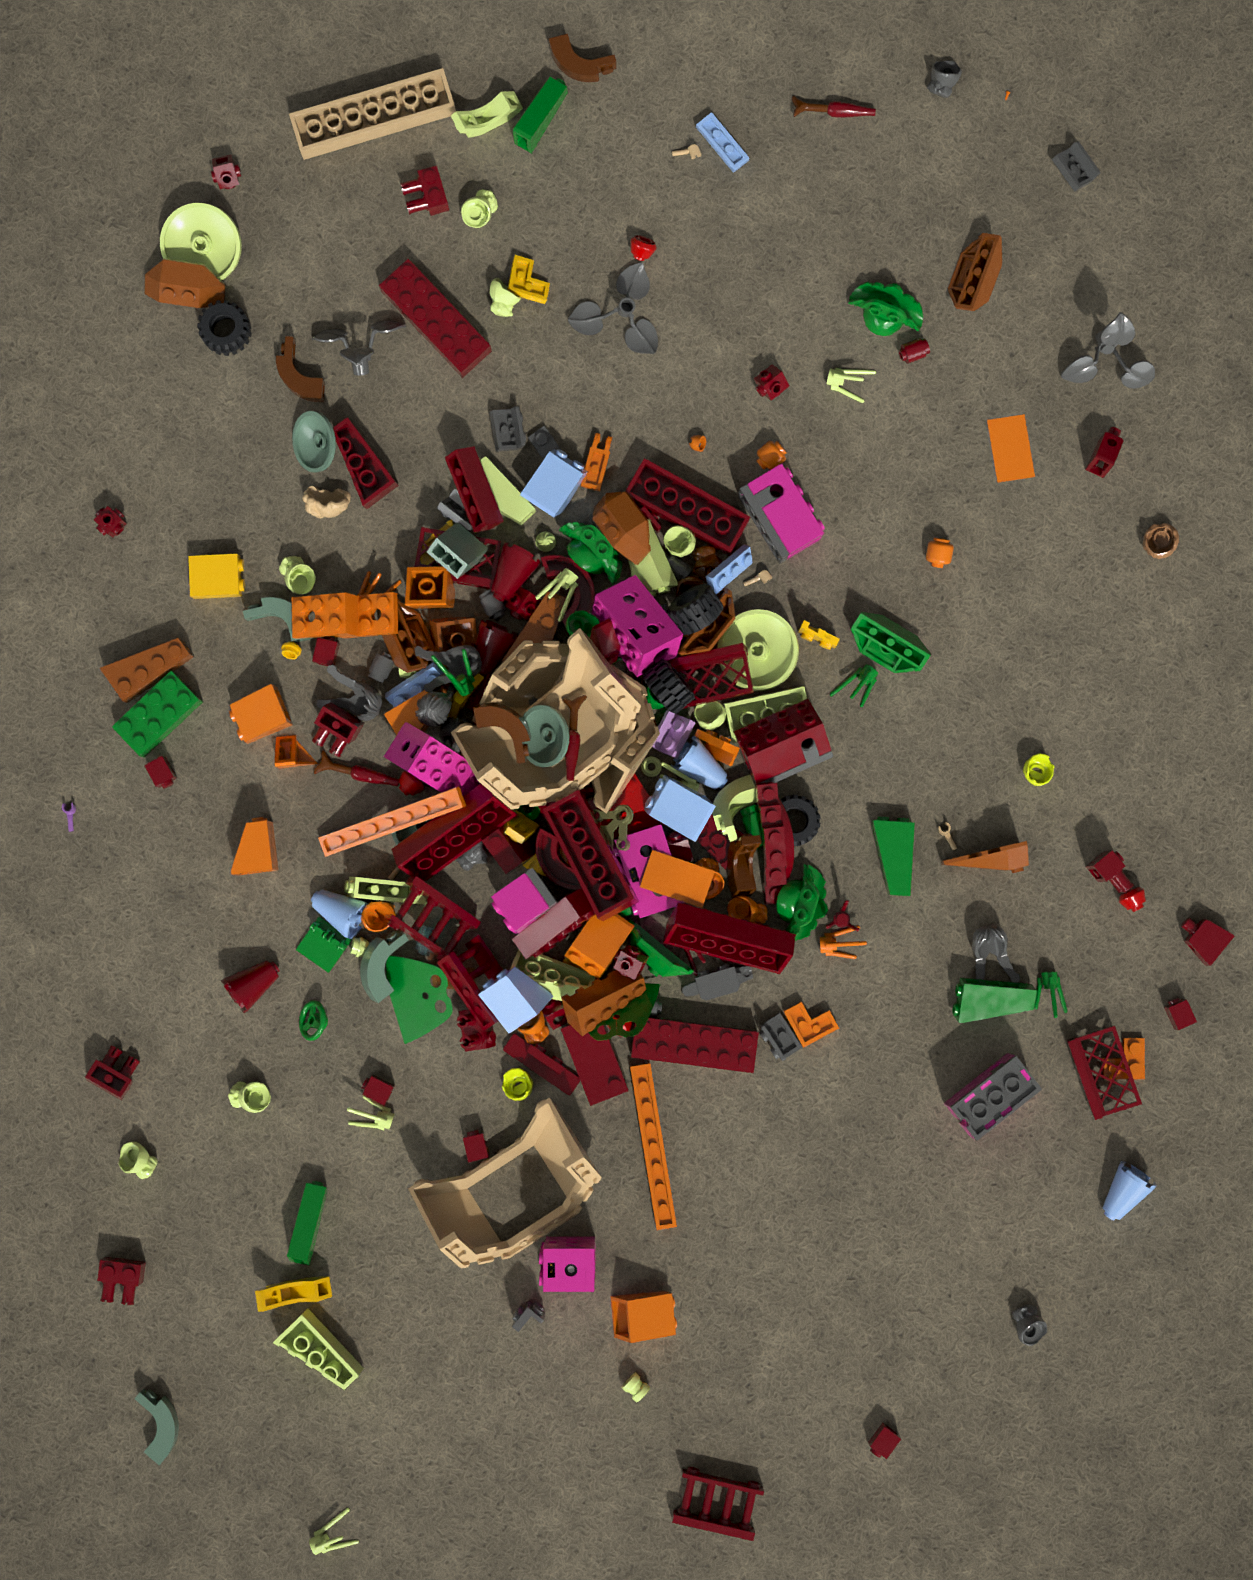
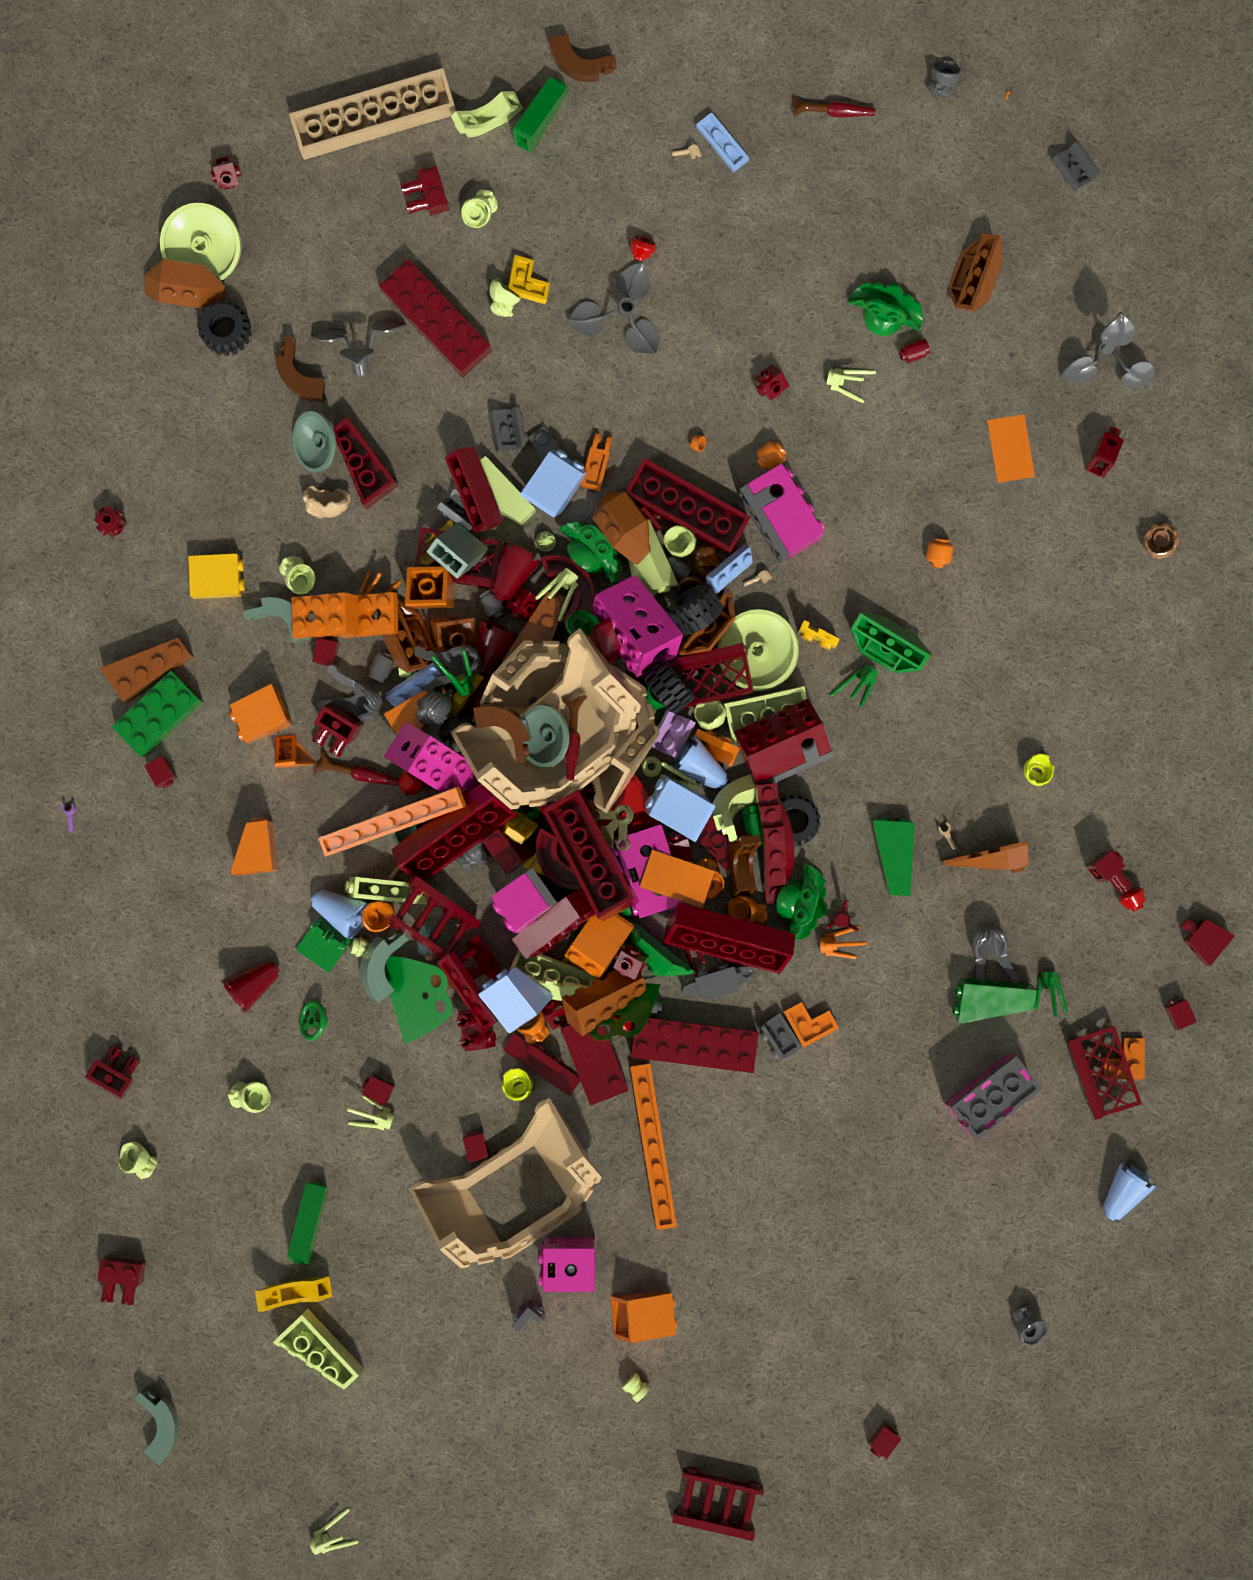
yellow plate [281,641,302,660] -> none

